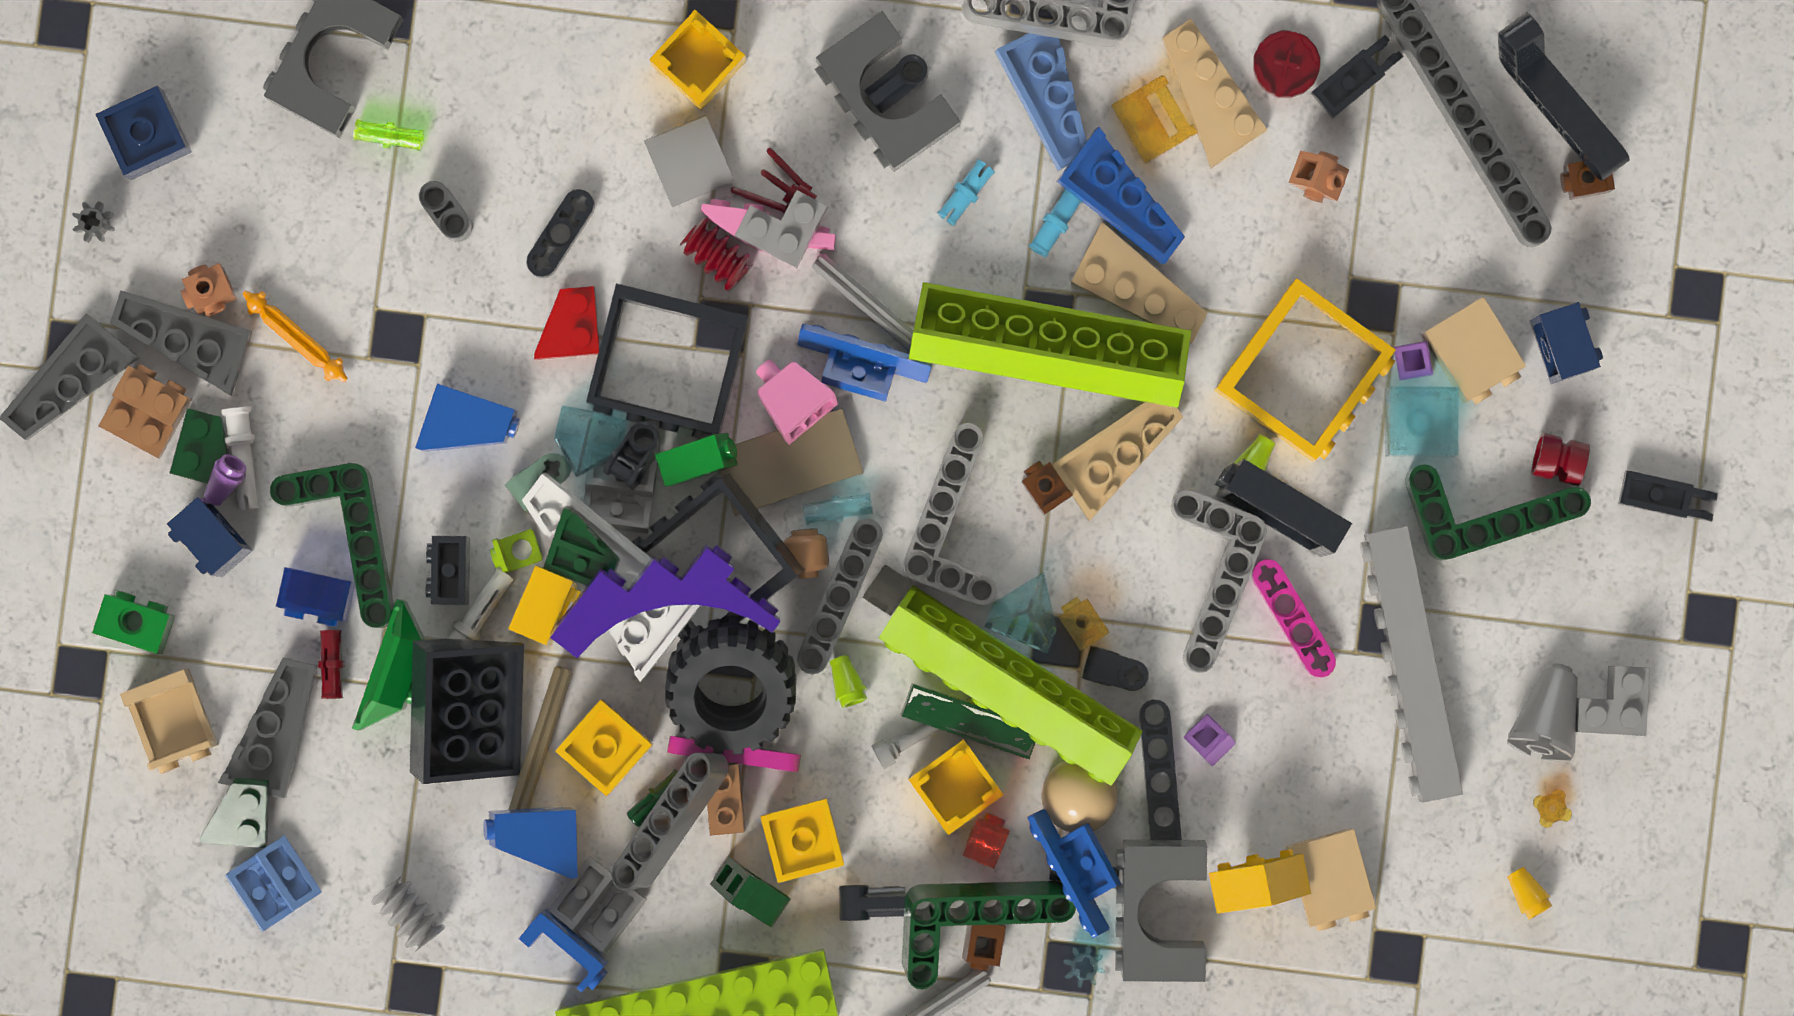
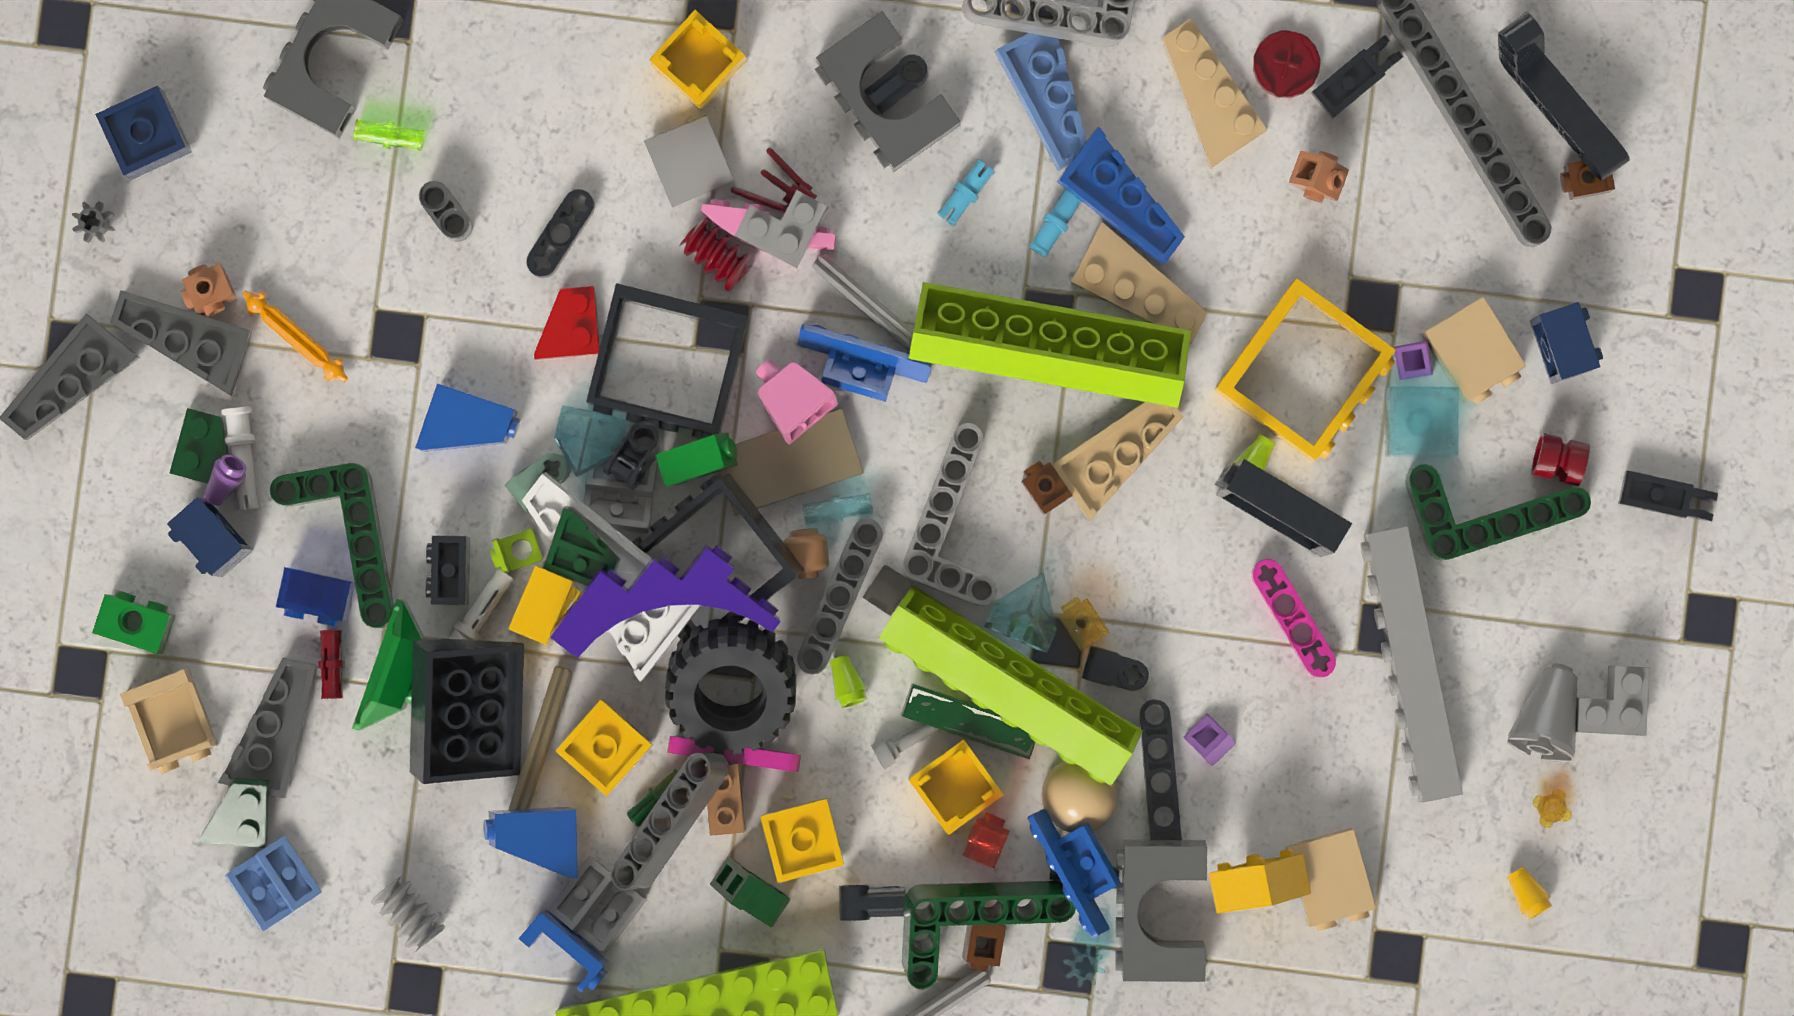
medium nougat plate [98,364,192,459] -> none
clear yellow plate [1111,75,1198,164] -> none
light grey beam [1170,490,1267,673] -> none

